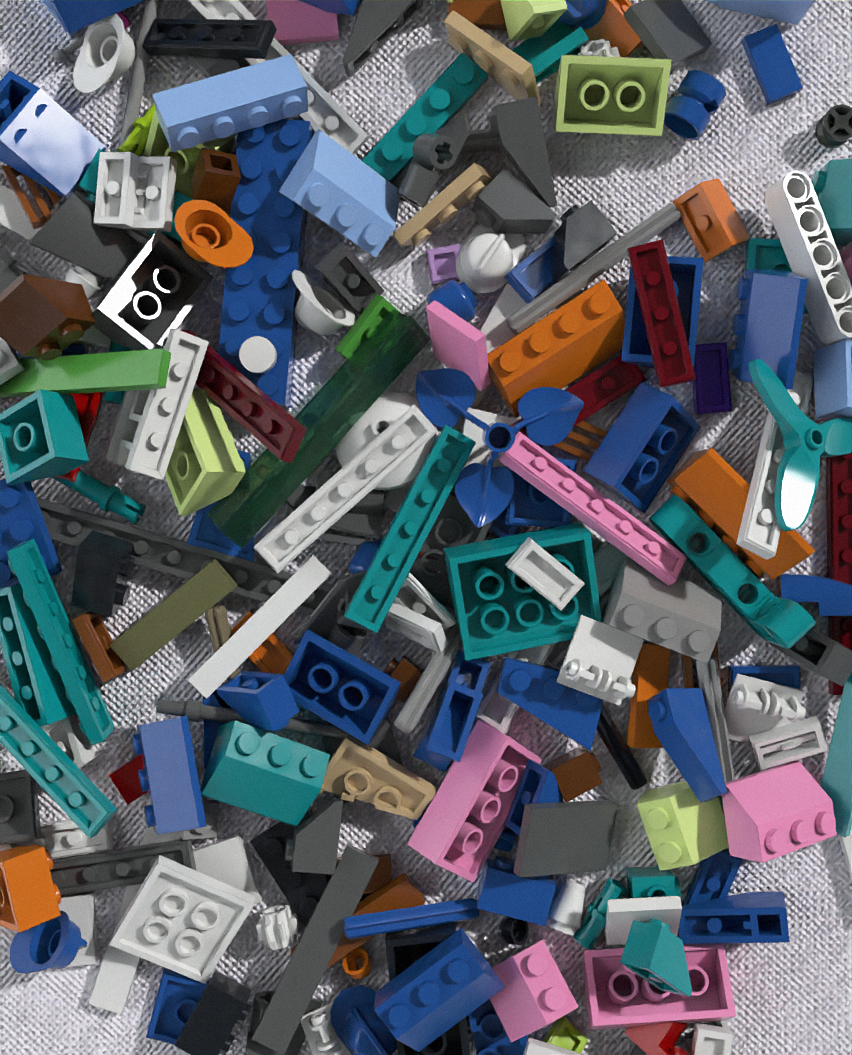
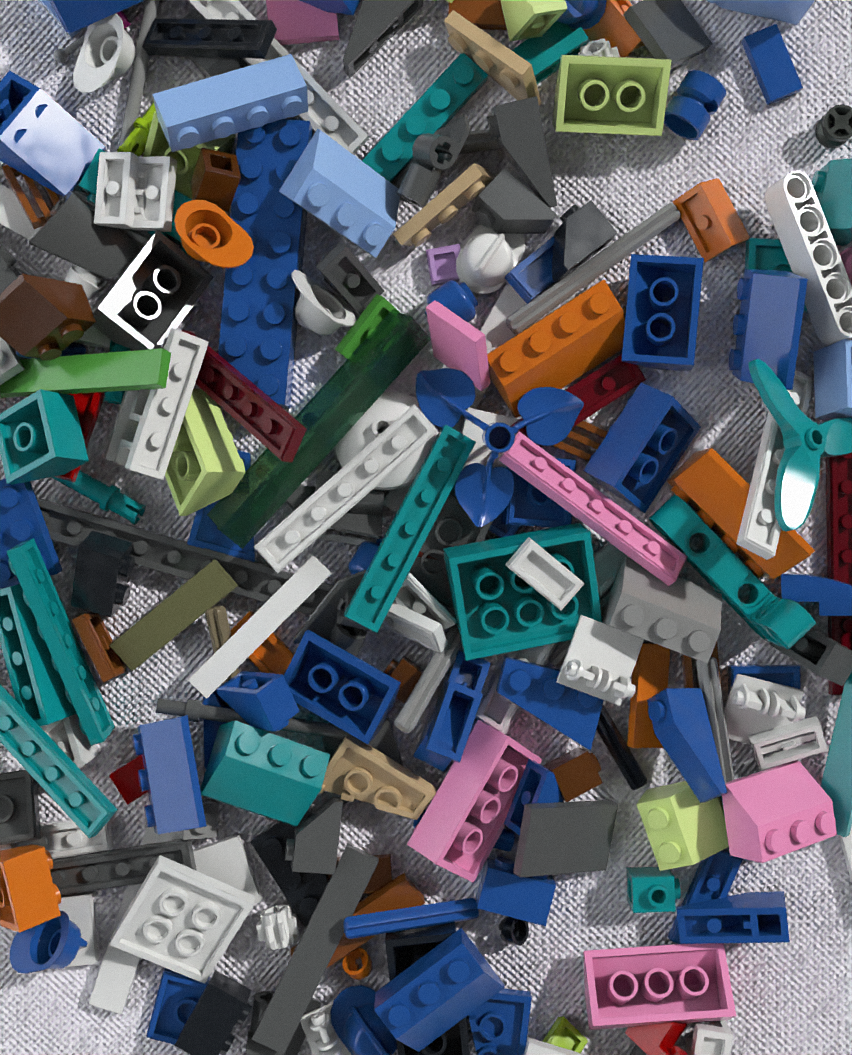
white tile [239,336,277,374] -> none
bright pink slope [489,939,579,1042] -> none
white cone [548,879,586,936] -> none
teal pin [573,877,628,950] -> none
white tile [605,896,682,945] -> none
teal slope [620,919,692,997] -> none
dark red tile [627,239,696,389] -> none
dark purple tile [692,342,732,415] -> none

